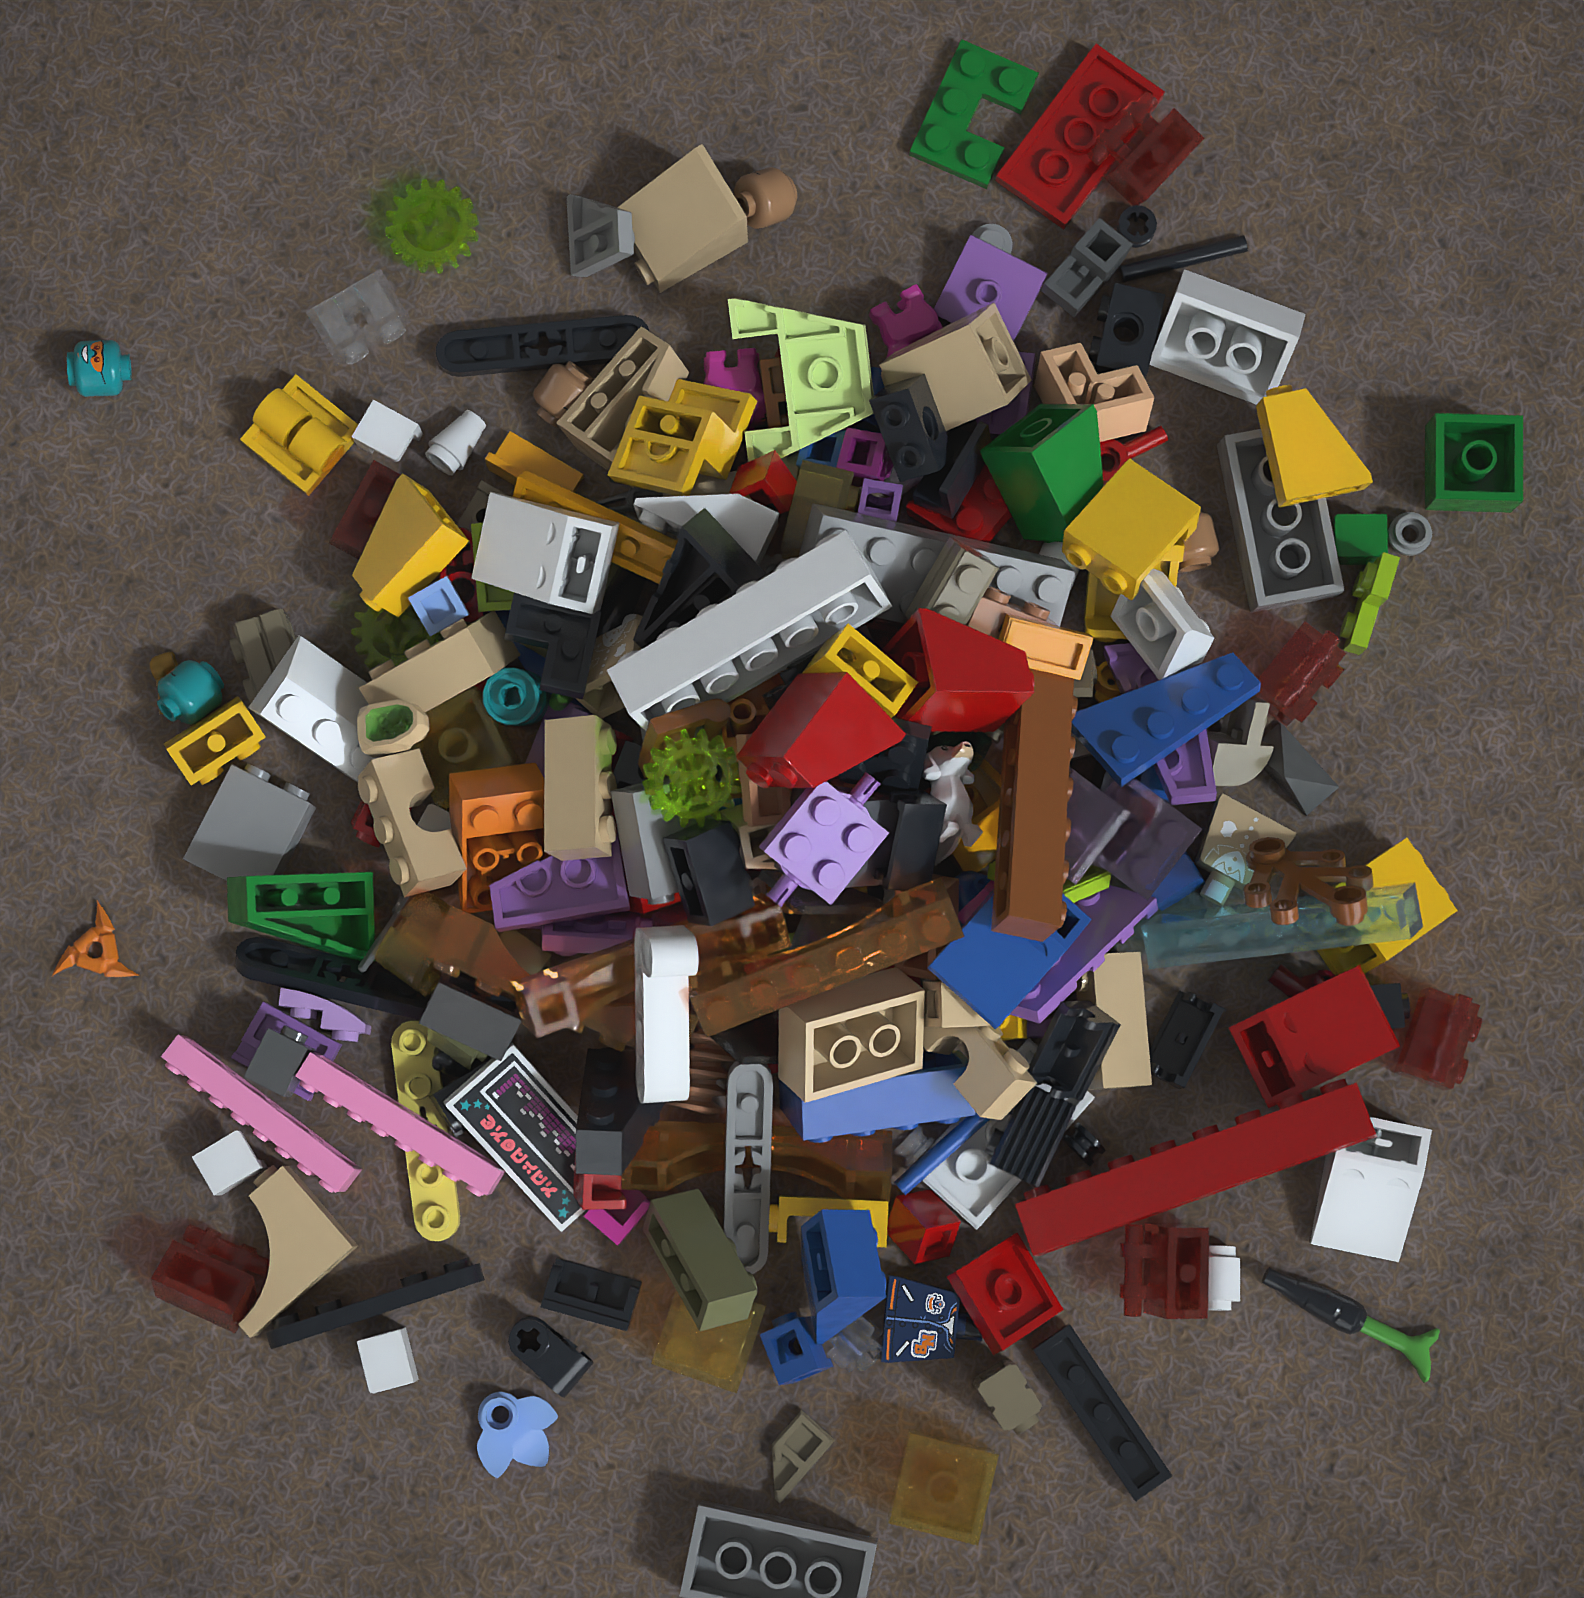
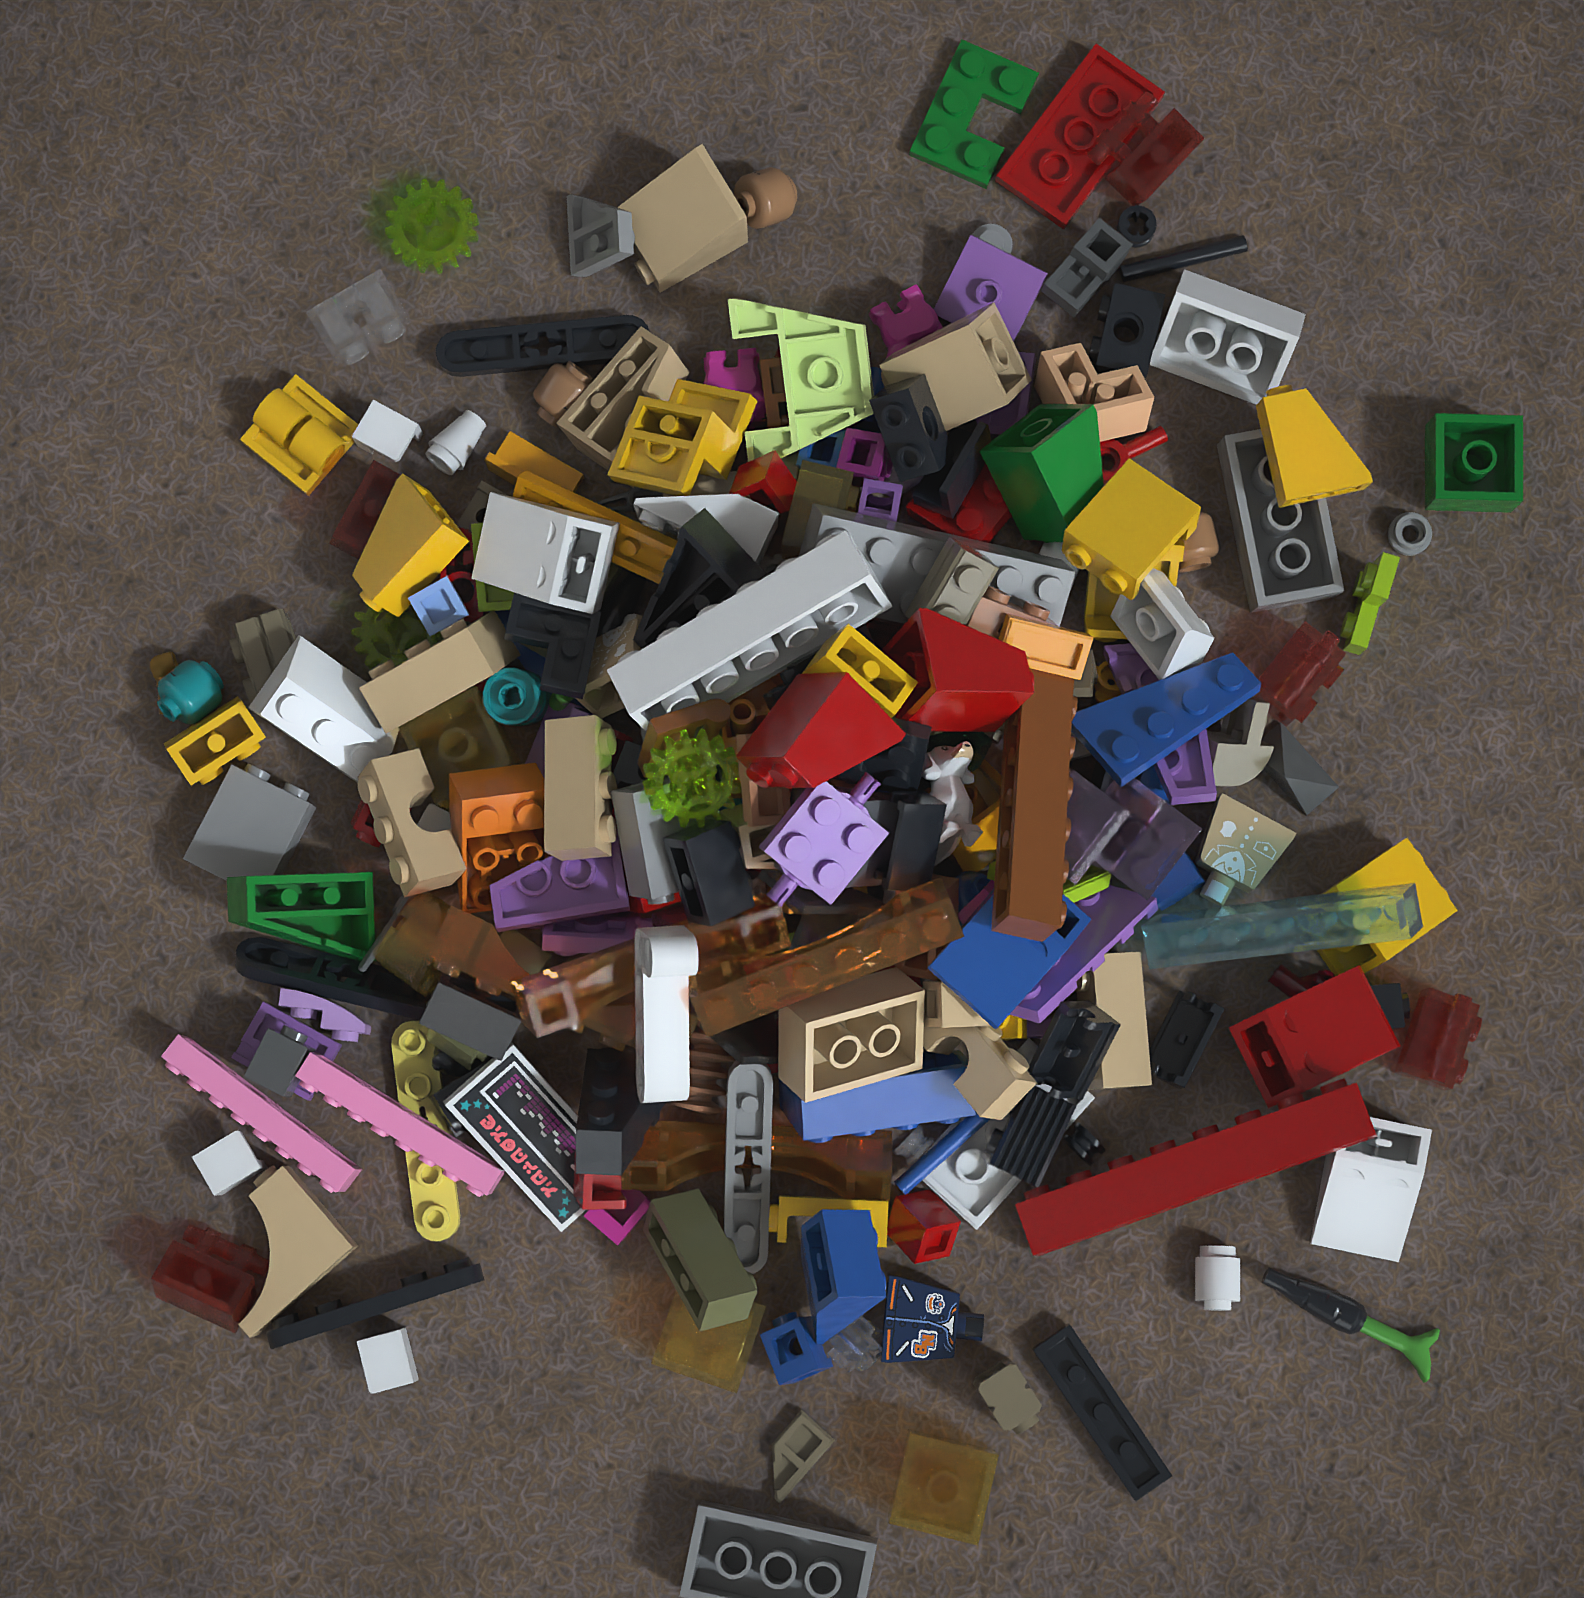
orange piece [51,900,139,977] -> none
teal head [67,340,132,397] -> none
rock [357,699,429,758] -> none
light blue plate [477,1392,558,1478] -> none
black piece [508,1316,594,1398] -> none
black hinge [540,1258,642,1331] -> none
red plate [947,1232,1064,1355] -> none
clear red brick [1119,1222,1209,1319] -> none
dark orange plant [1243,837,1374,926] -> none
green panel [1333,514,1388,565] -> none

